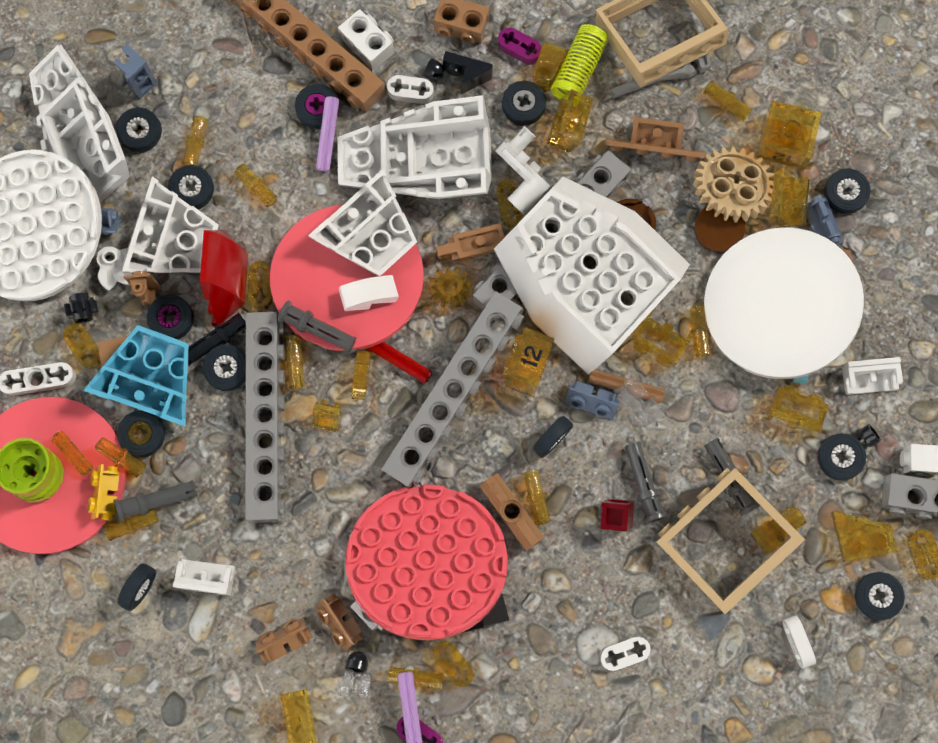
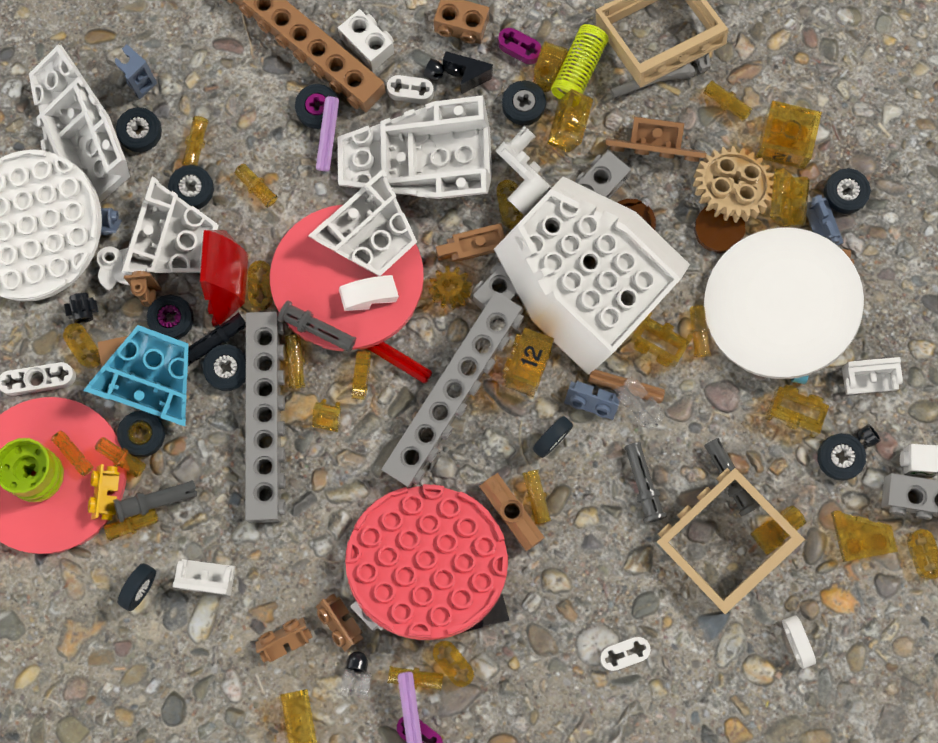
dark red brick [600,498,634,532] -> none
black bush [854,572,905,621] -> none

